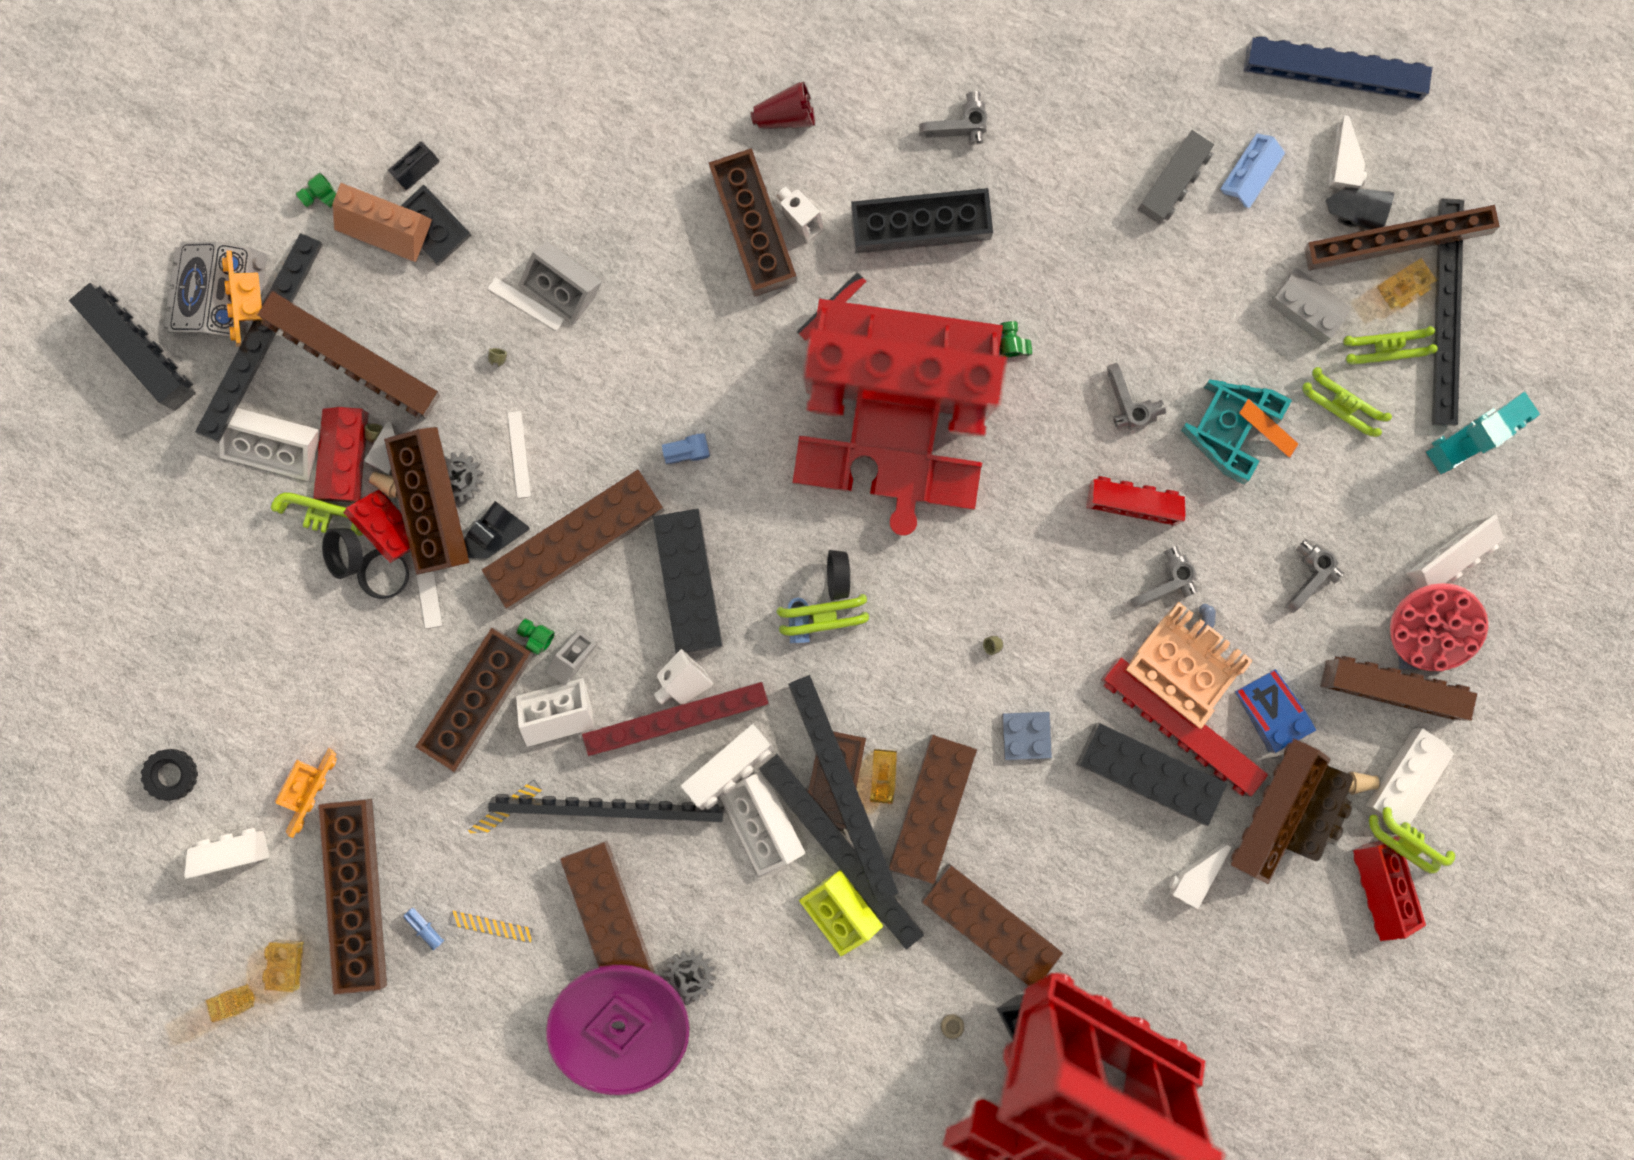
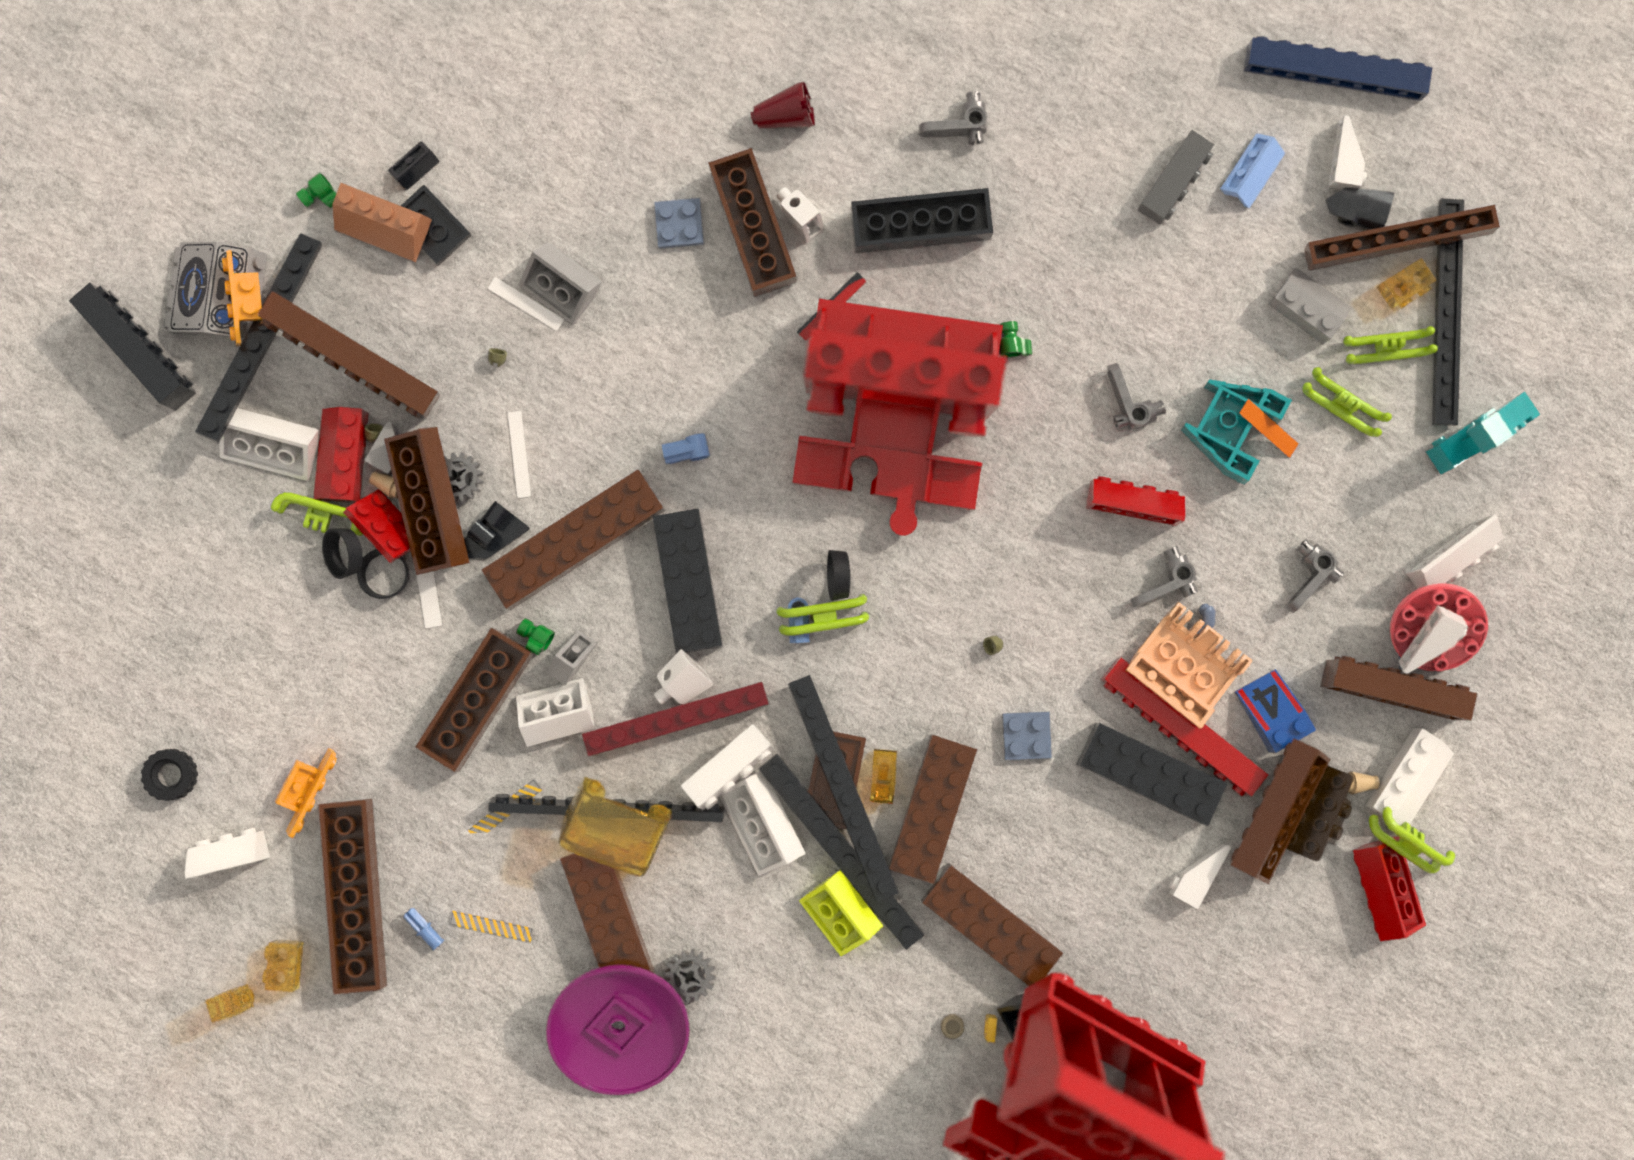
none -> clear yellow windscreen [559,777,672,877]
none -> sand blue plate [654,198,704,249]
none -> yellow tile [984,1014,997,1043]
none -> white slope [1399,605,1468,674]

